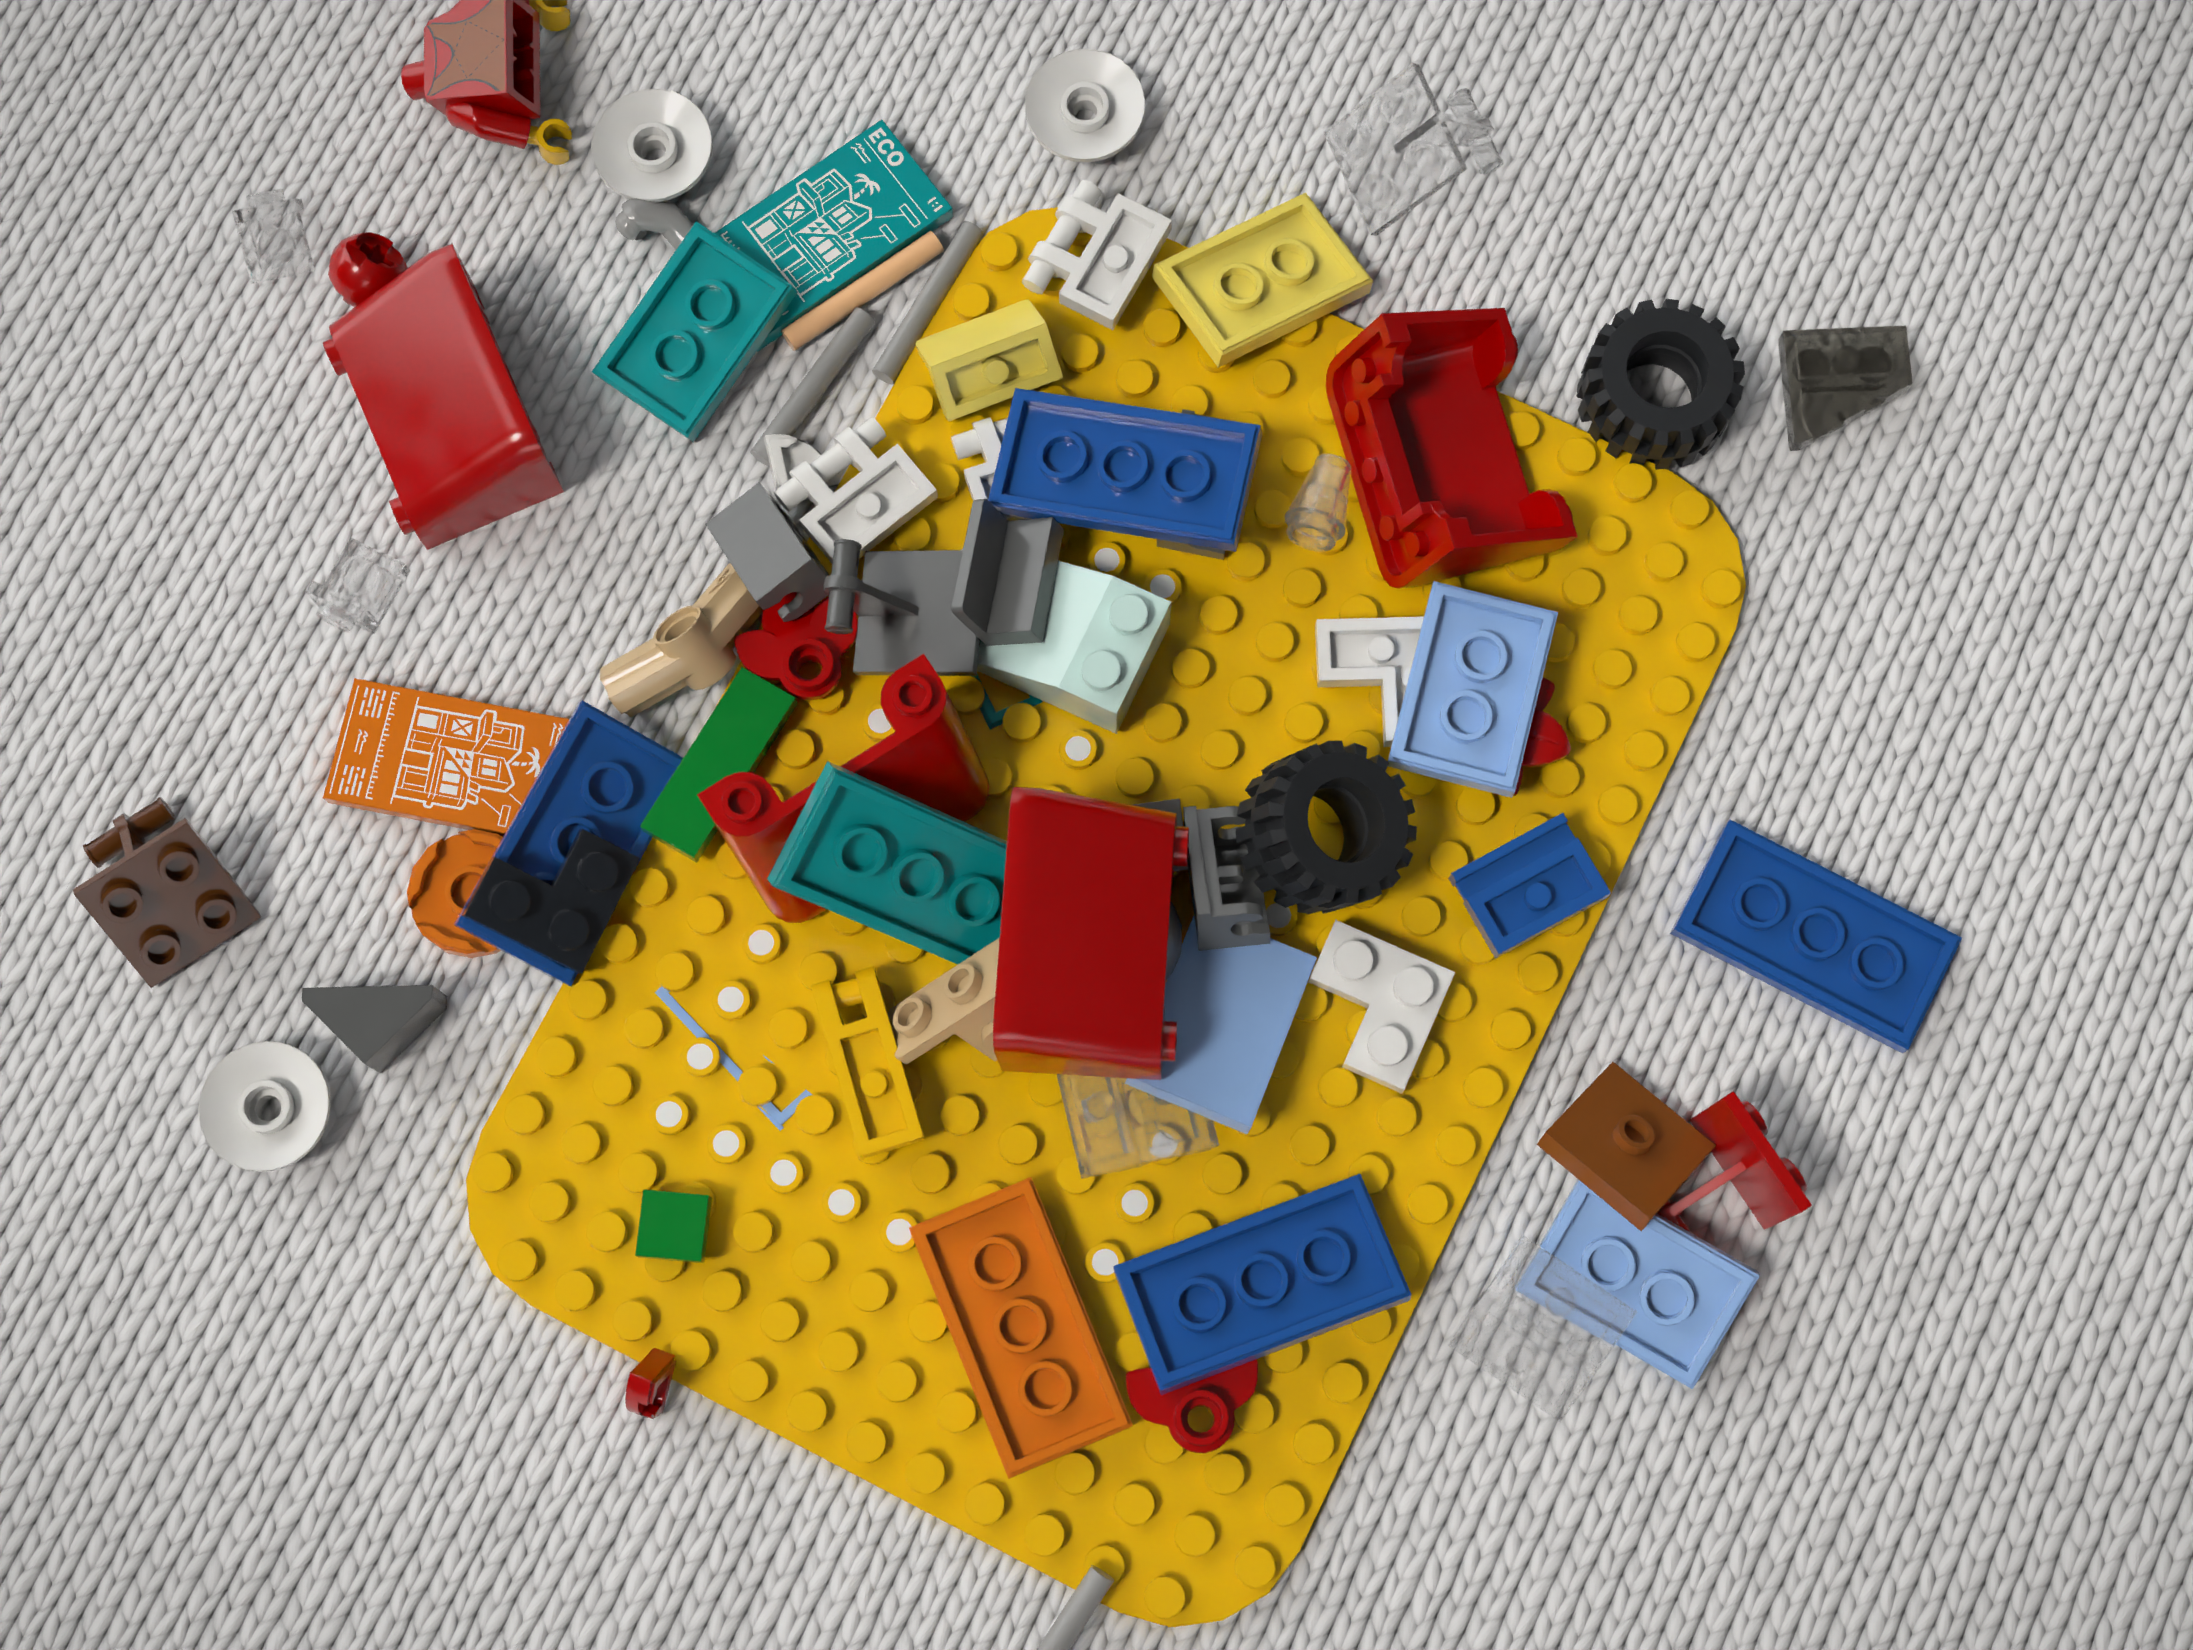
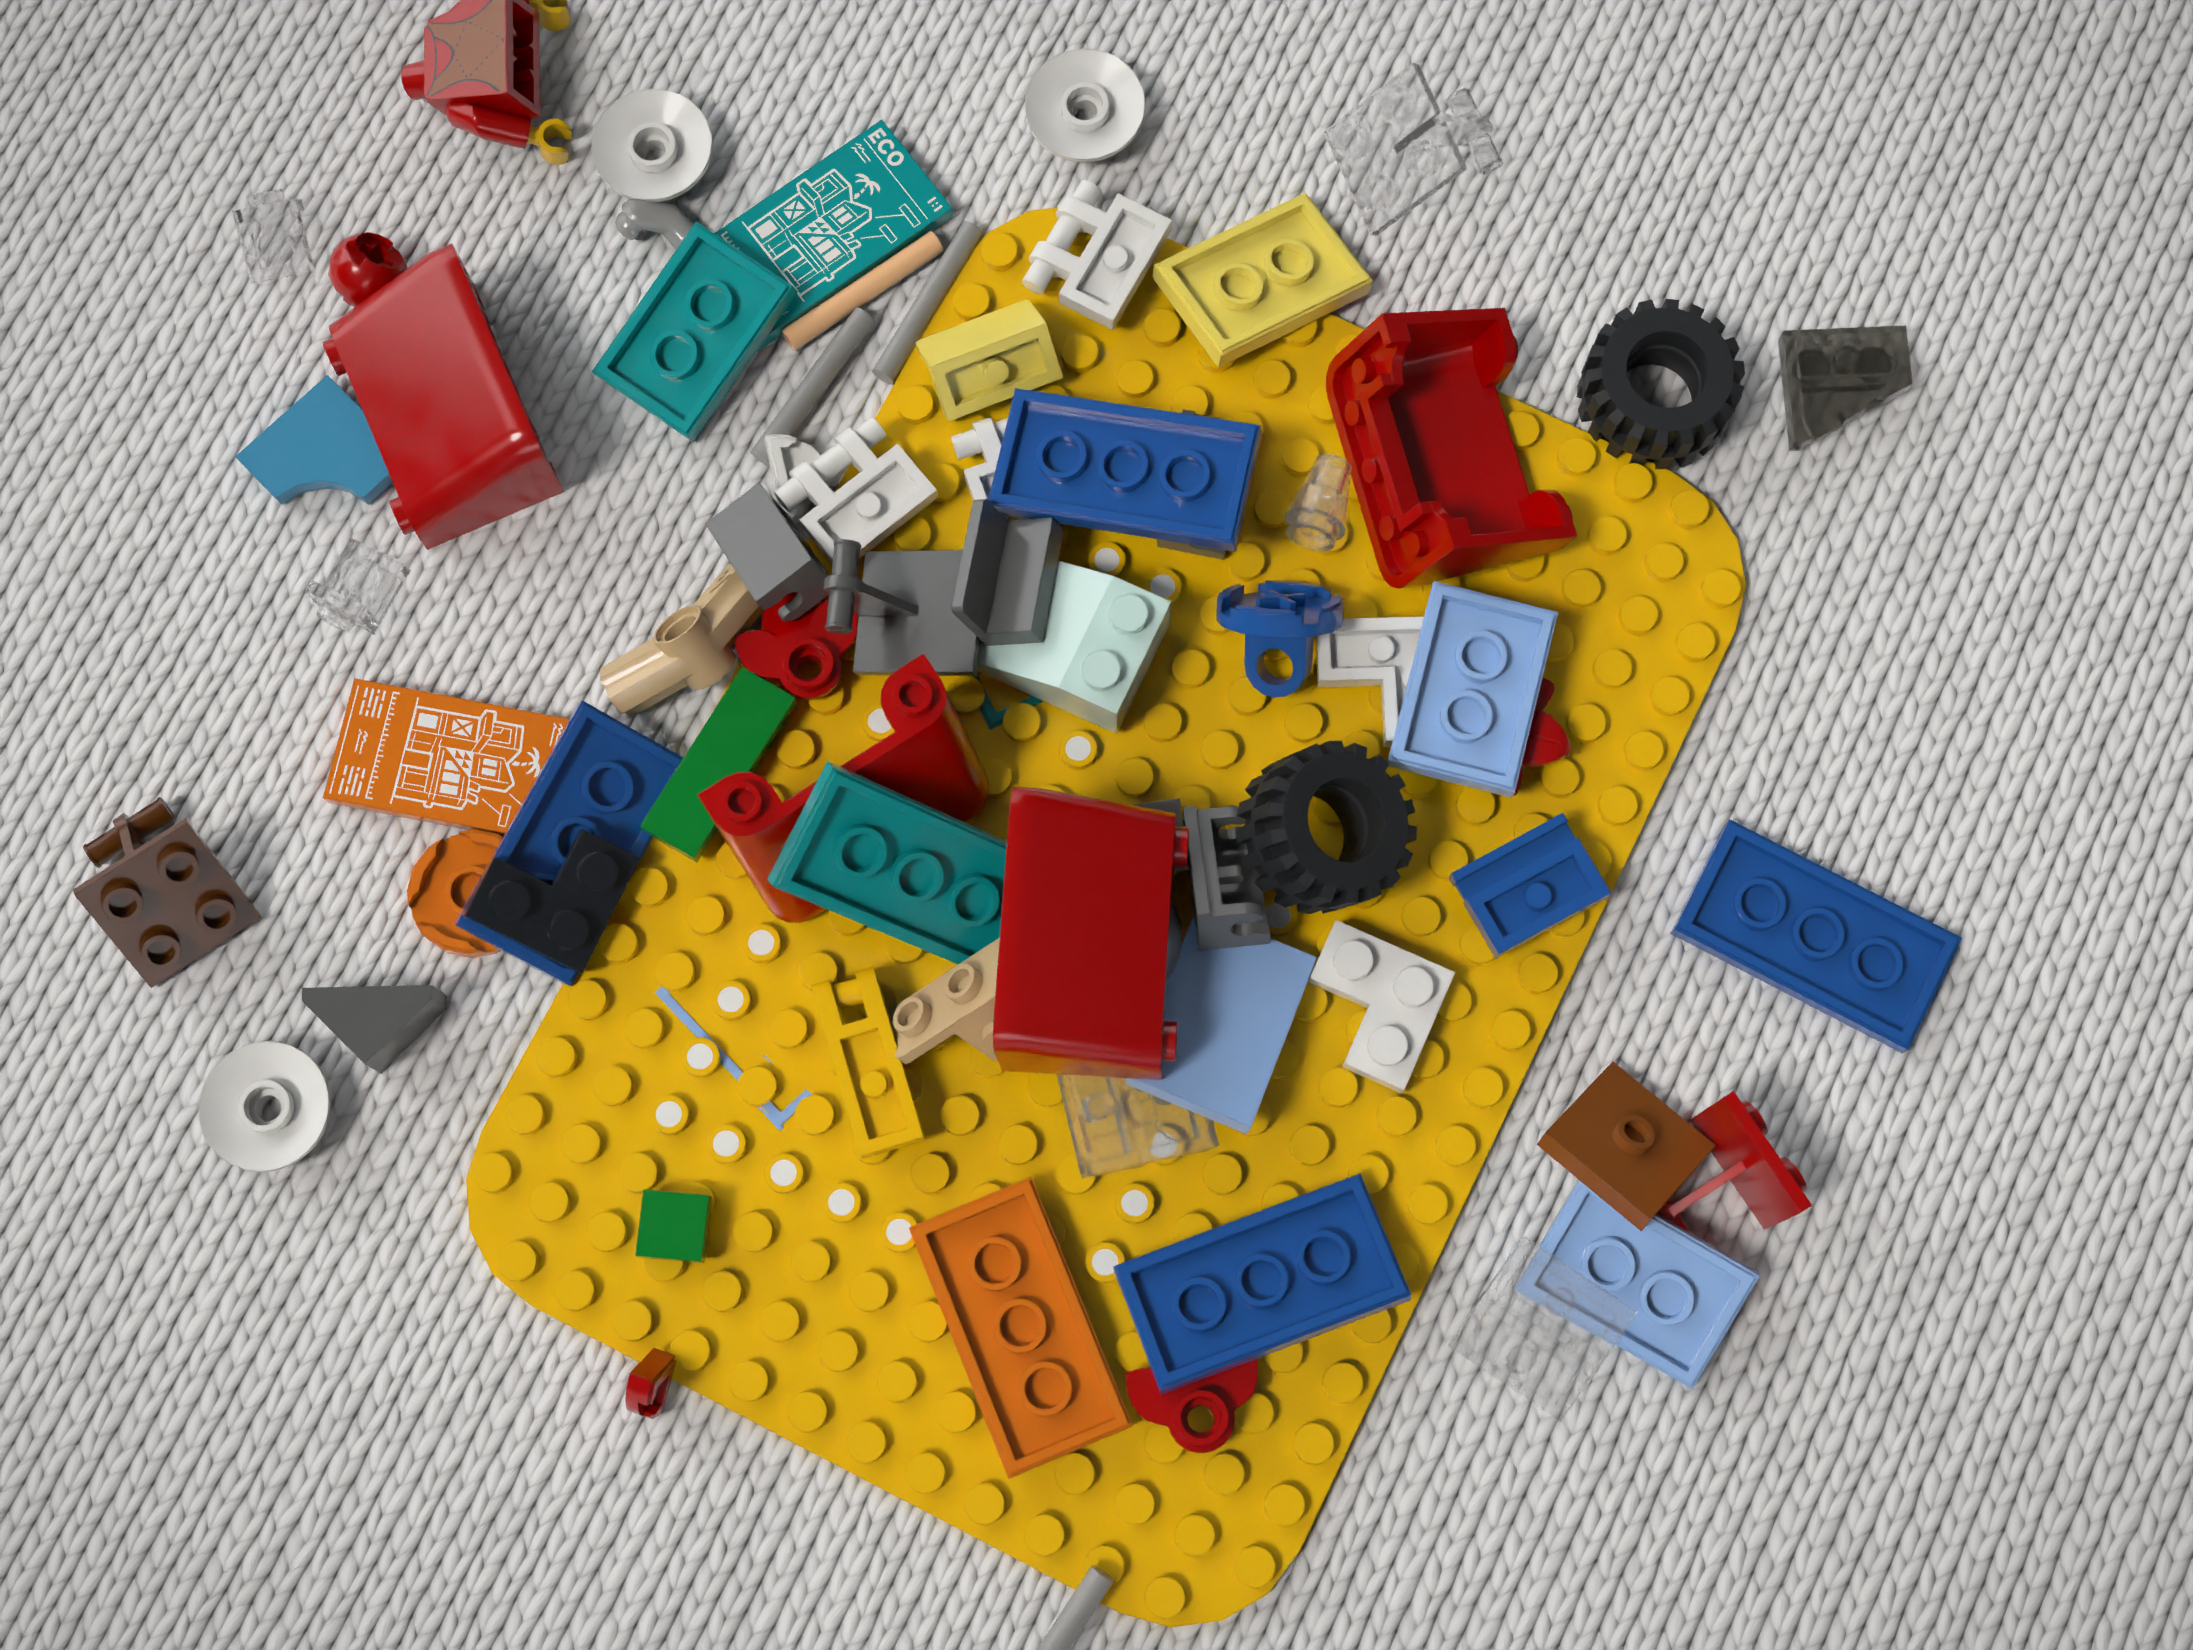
none -> dark azure tile [235,375,393,505]
none -> blue tile [1216,580,1344,697]

